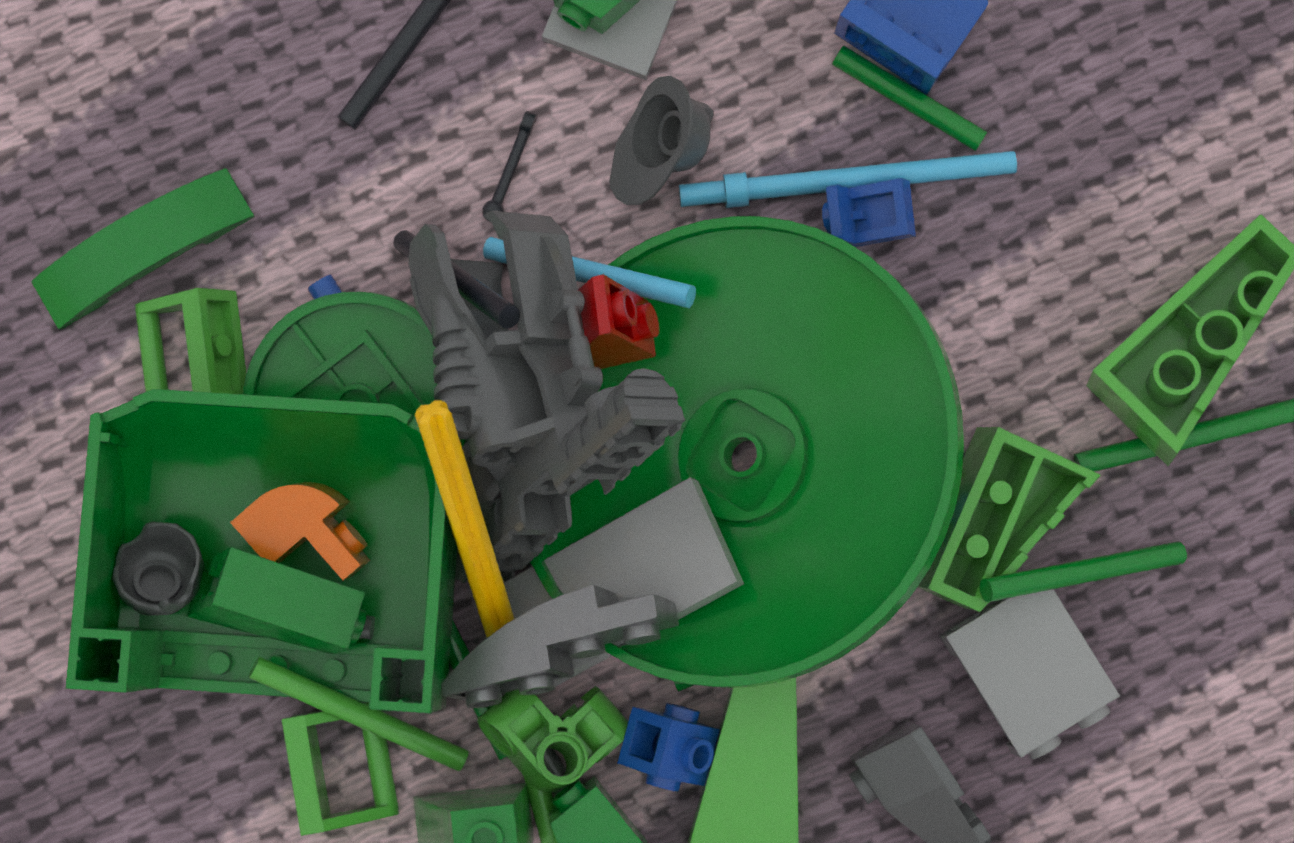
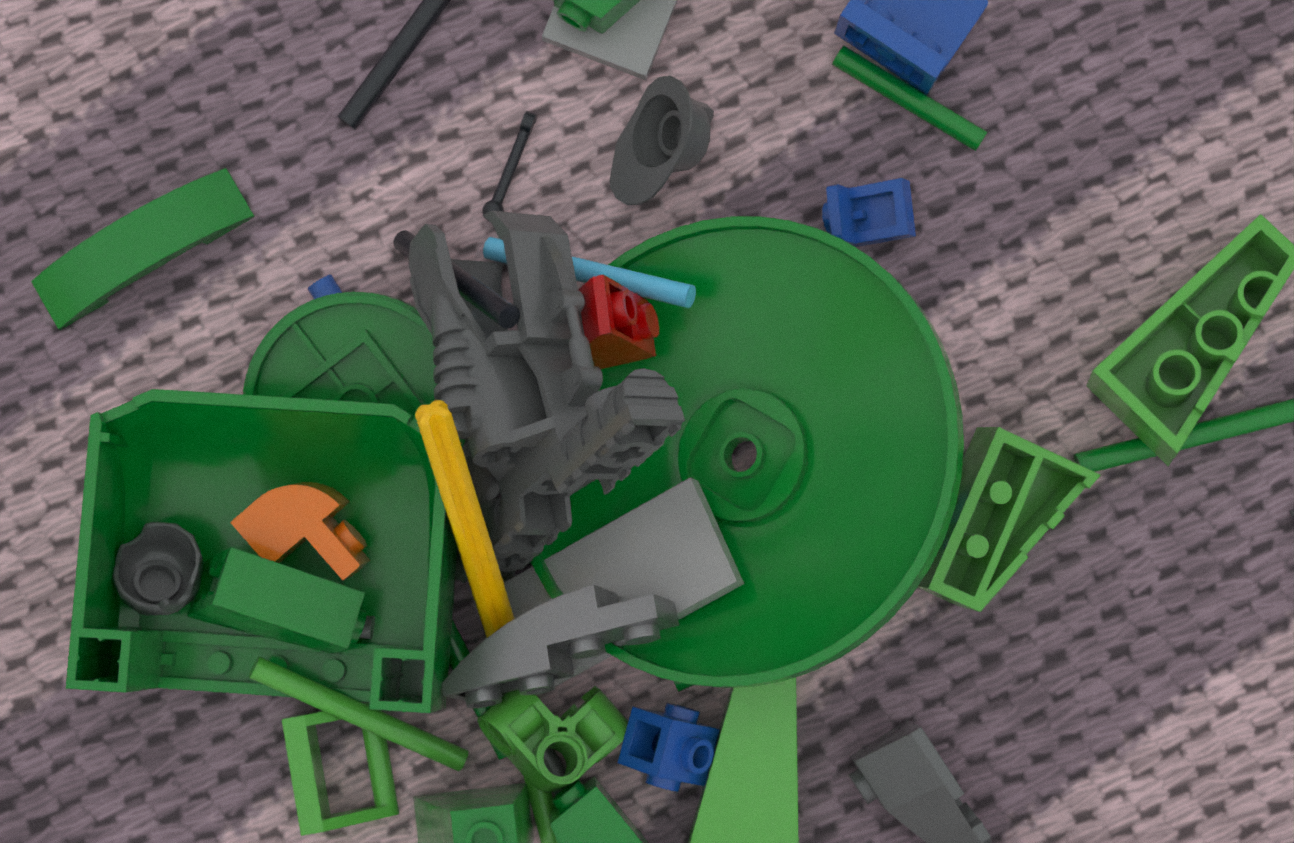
bright green tile [135,288,246,395] -> none
medium azure bar [679,151,1017,208] -> none
light grey panel [939,589,1120,759] -> none
green bar [979,541,1187,602] -> none

